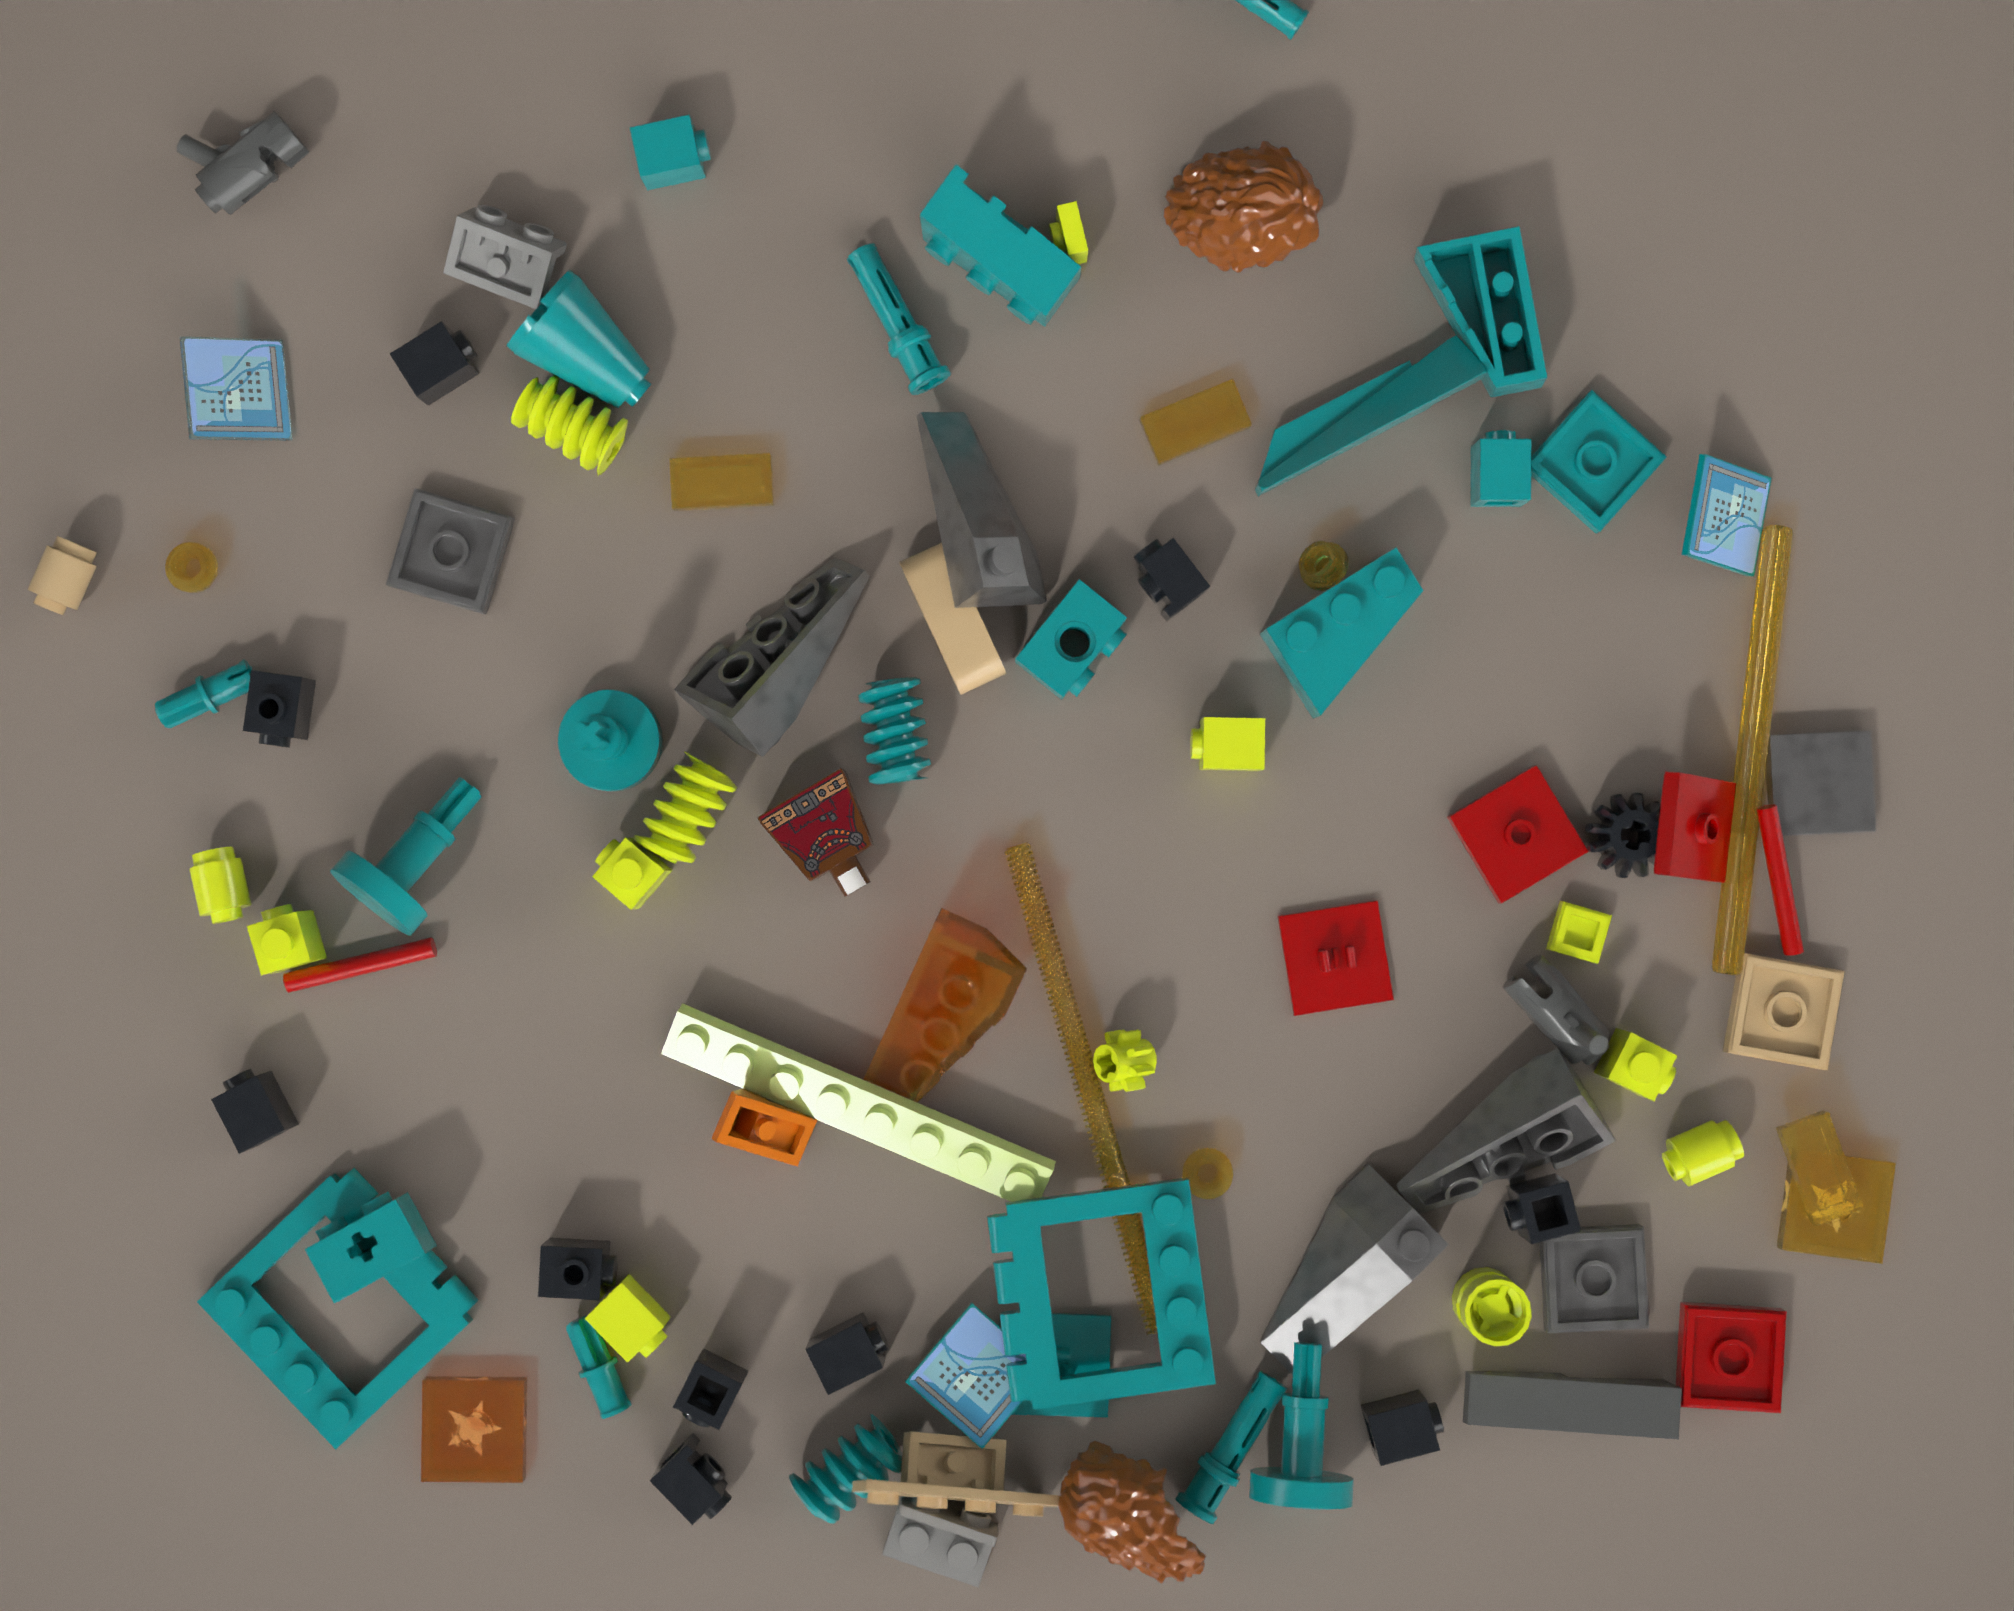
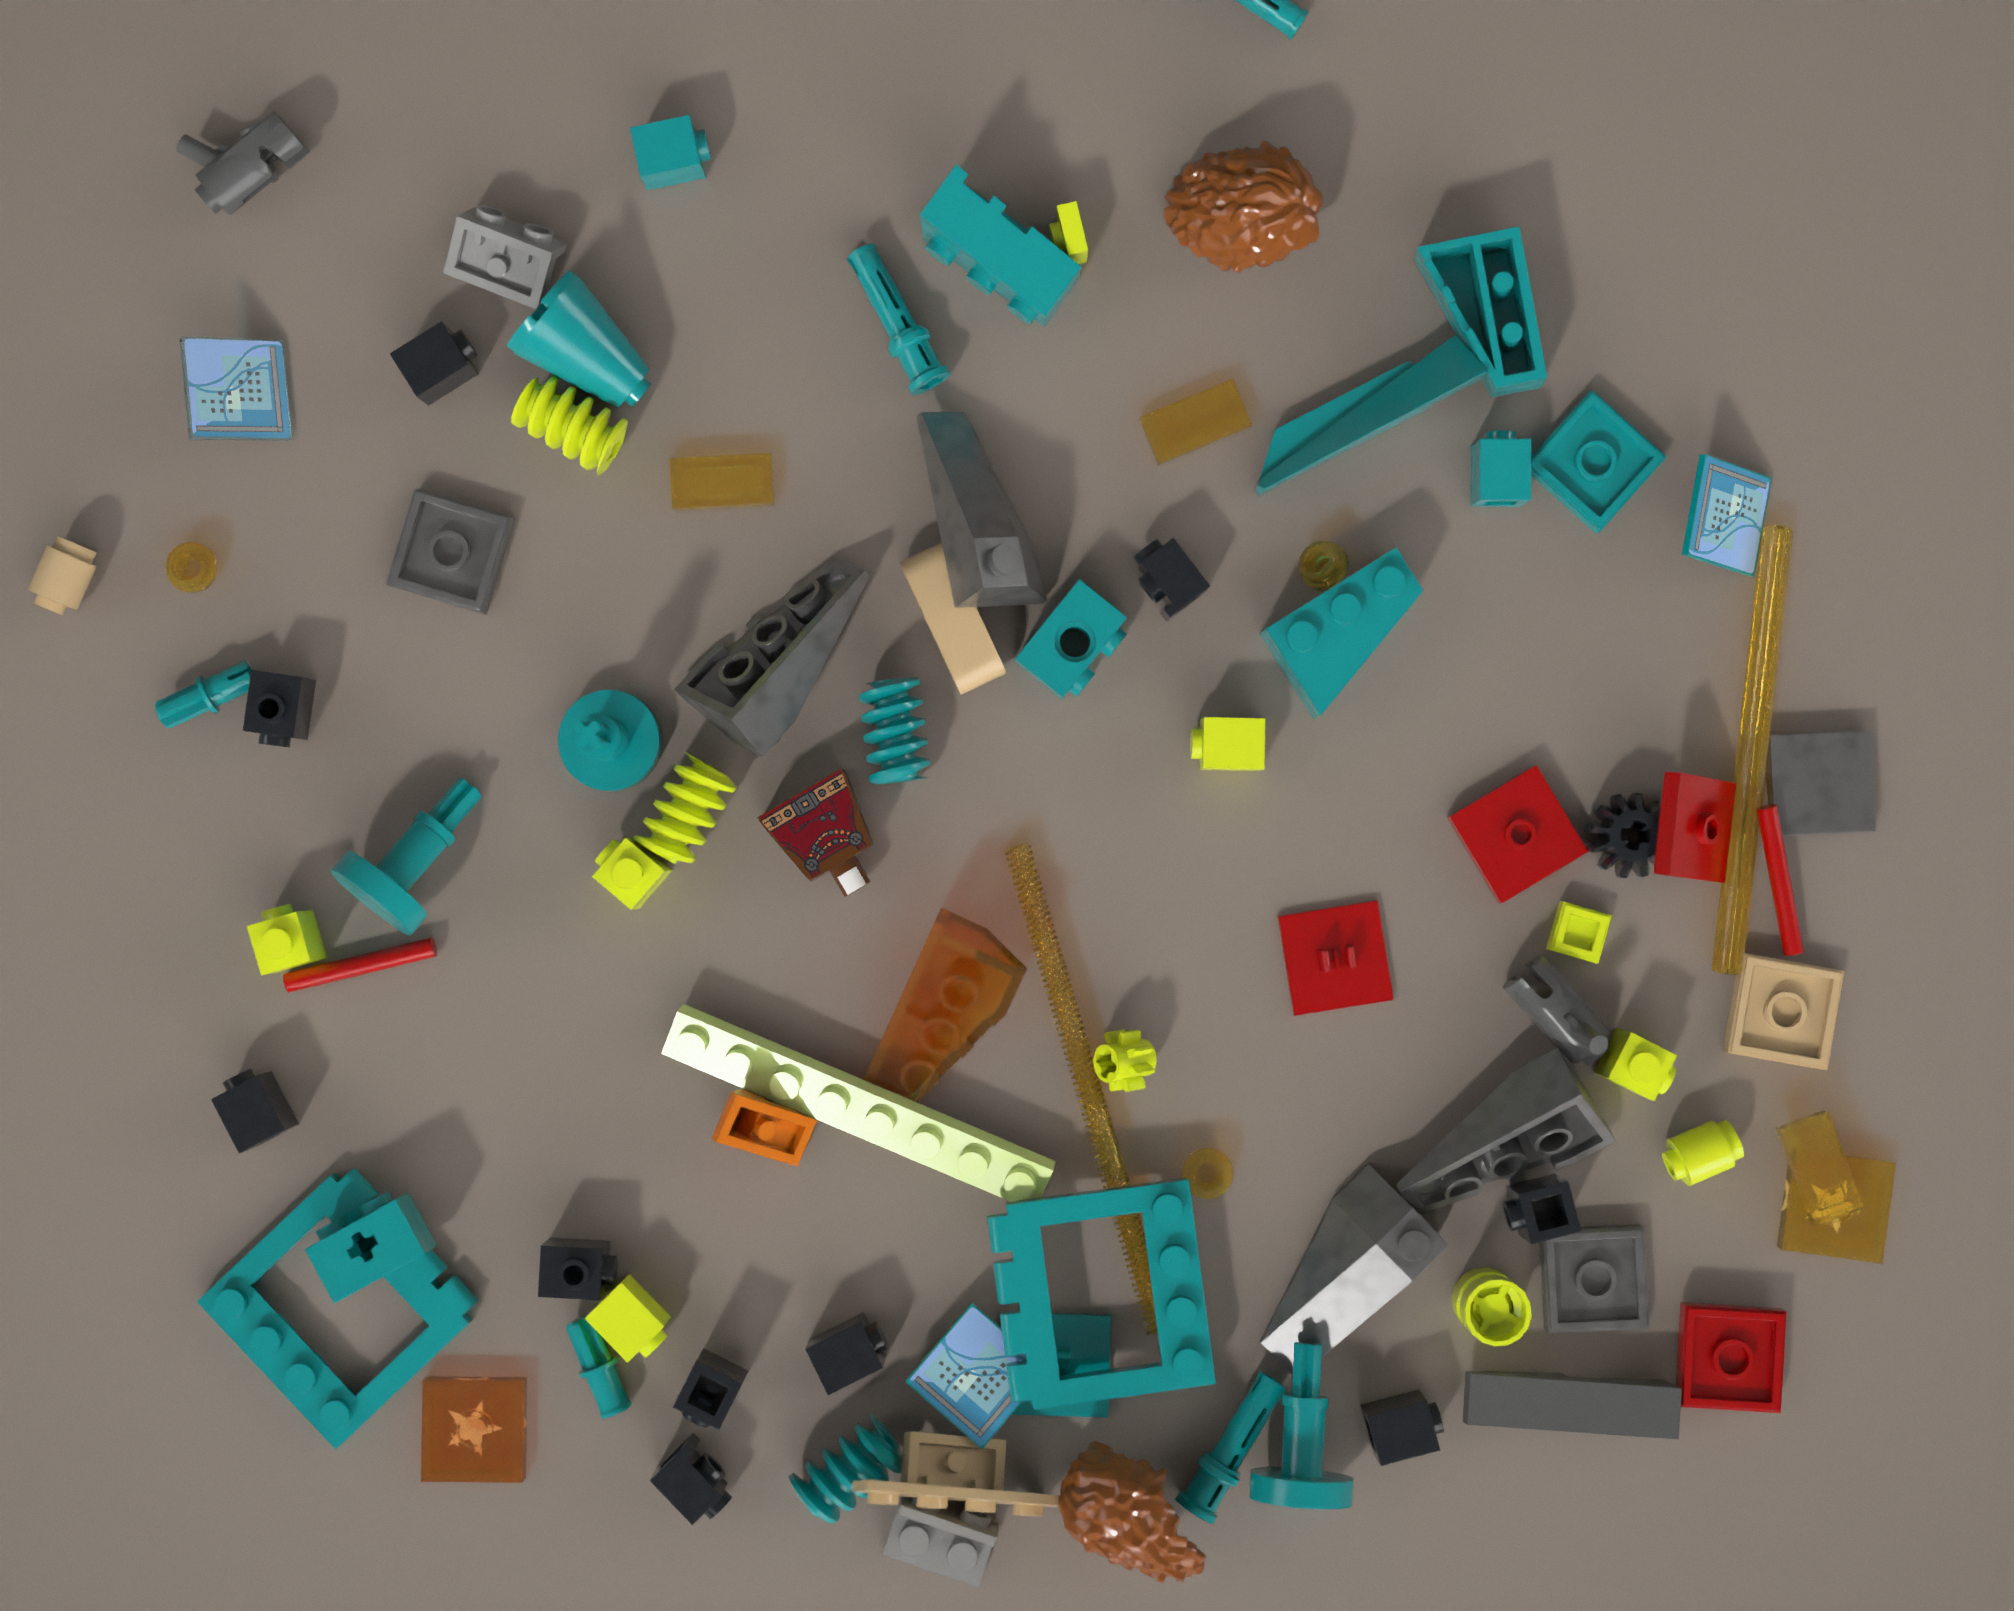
neon yellow brick [189,846,252,924] -> none

